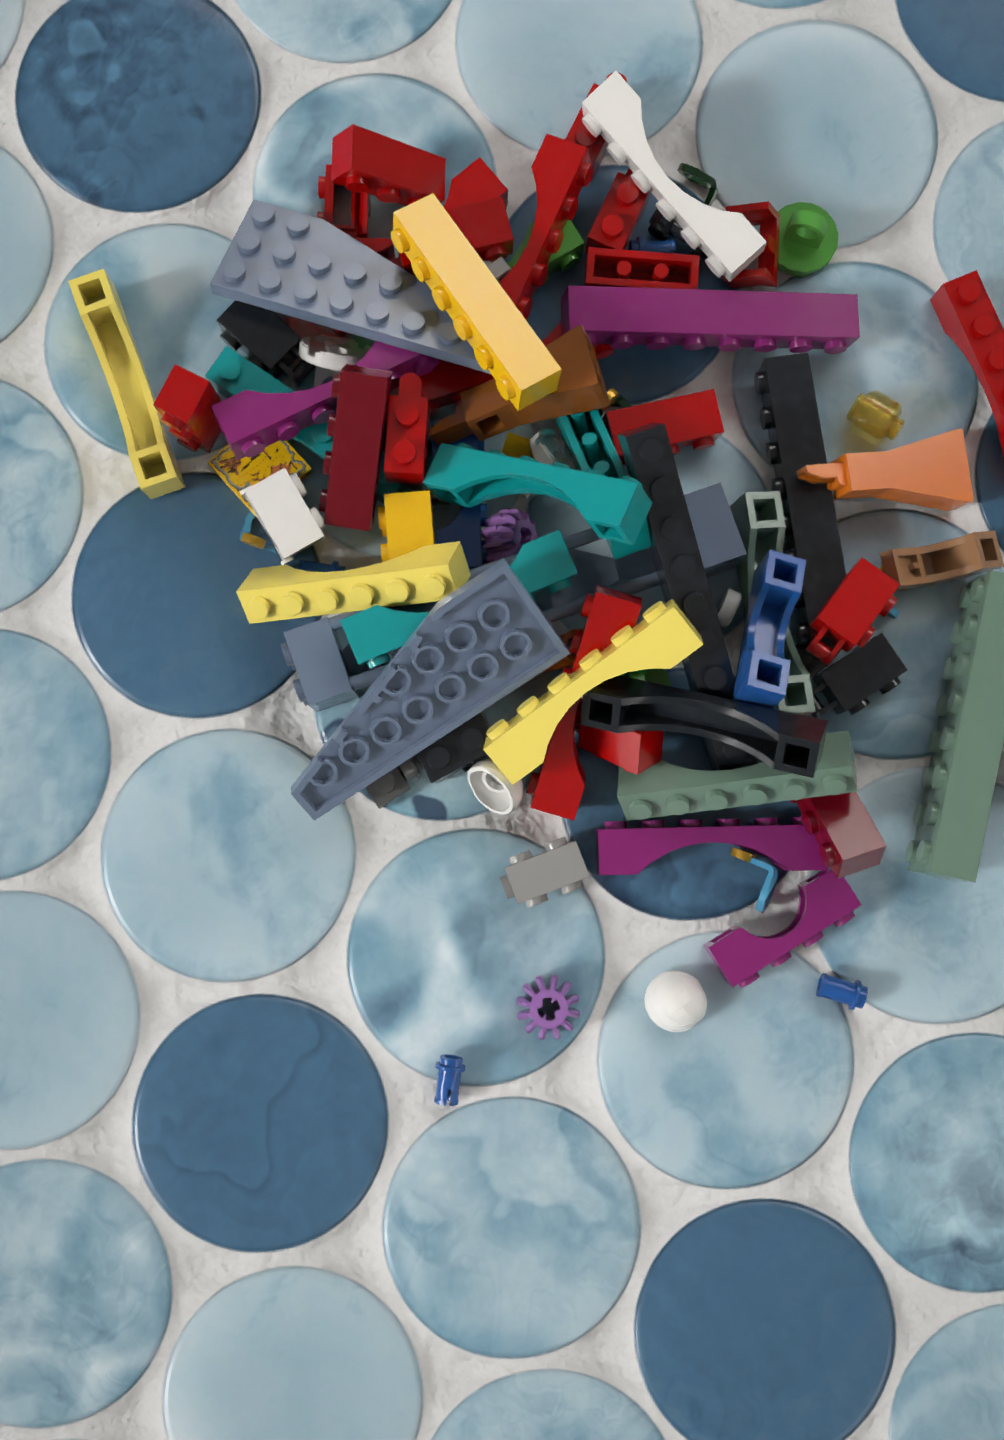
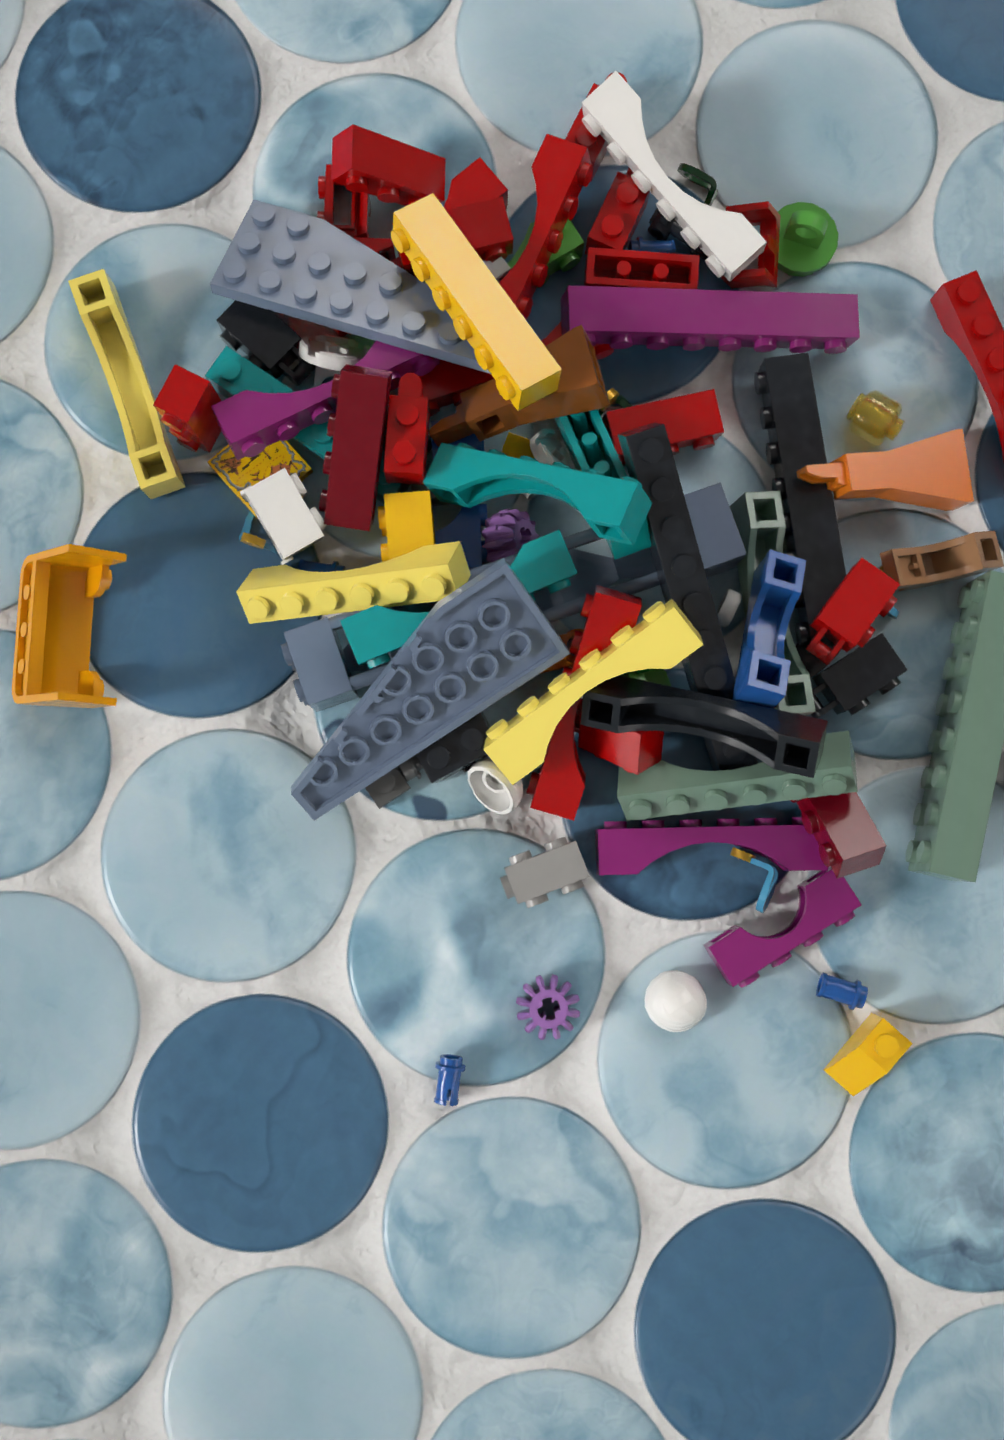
none -> light orange windscreen [12,544,127,708]
none -> yellow slope [823,1013,913,1096]

